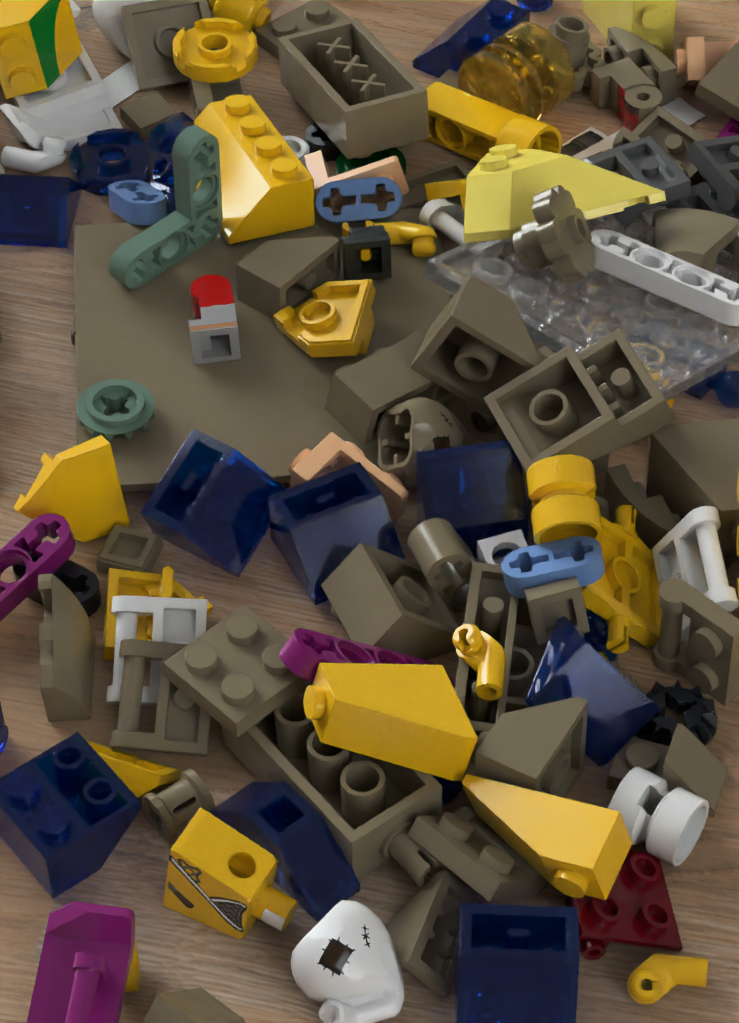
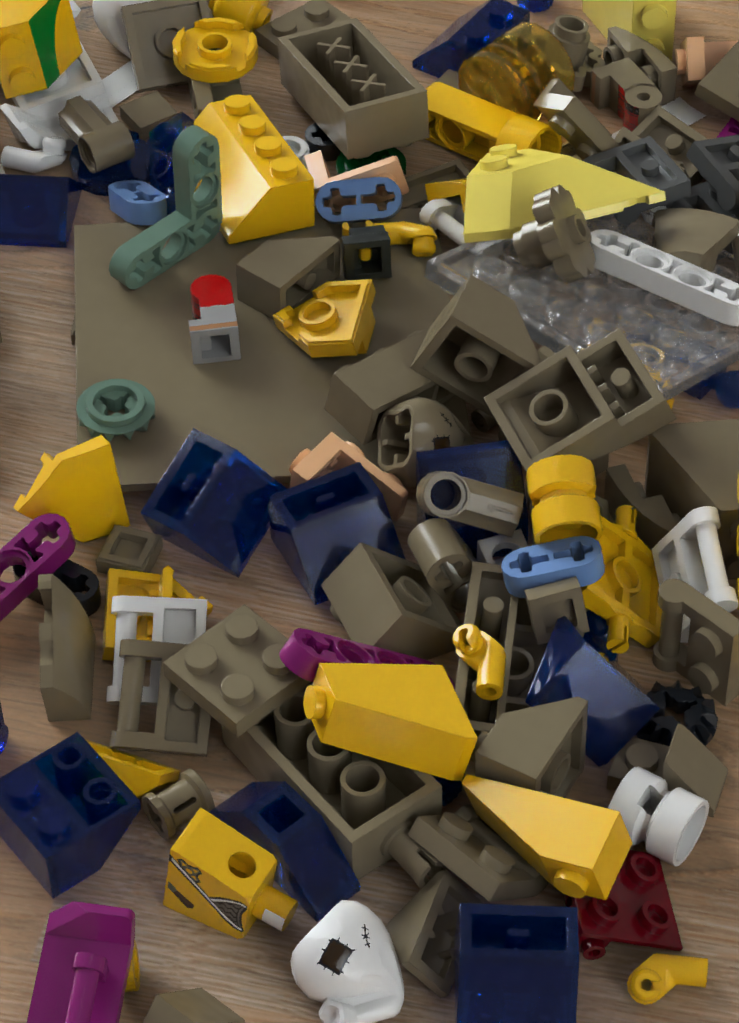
none -> dark tan piece [58,96,135,173]
none -> dark tan piece [416,471,524,537]
none -> dark tan slope [533,78,620,160]

